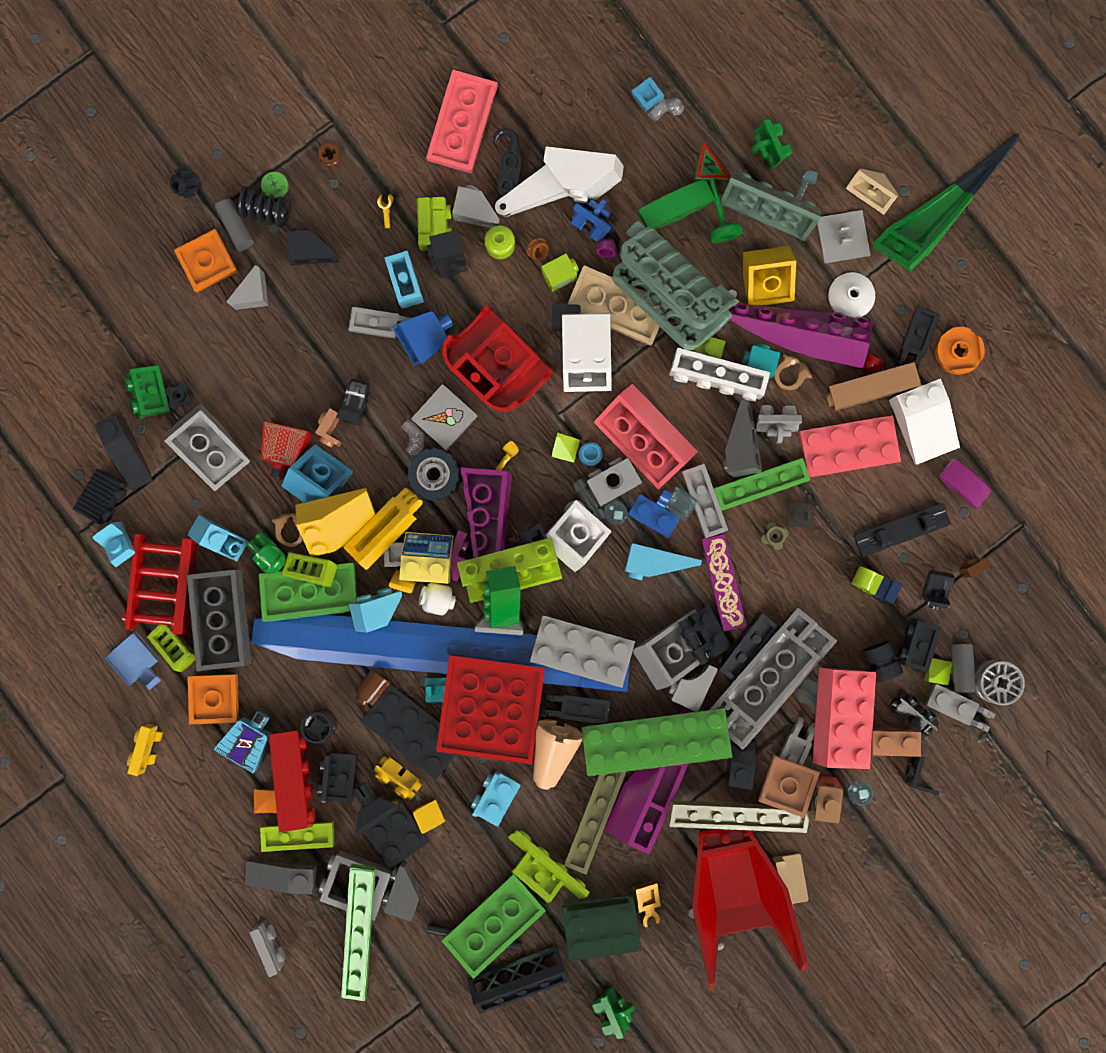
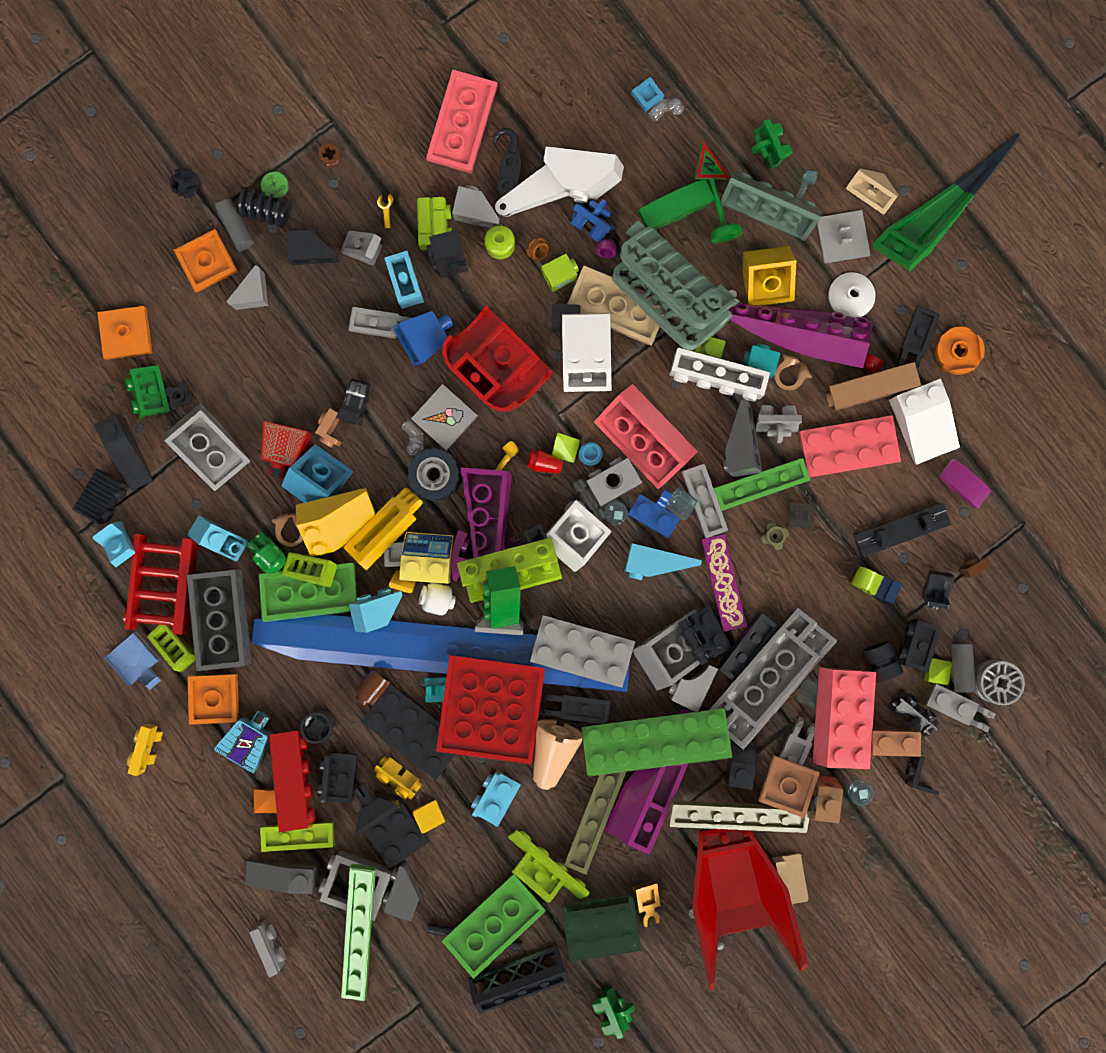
none -> orange plate [97,306,152,360]
none -> light grey slope [340,231,382,265]
none -> red cone [527,449,563,474]

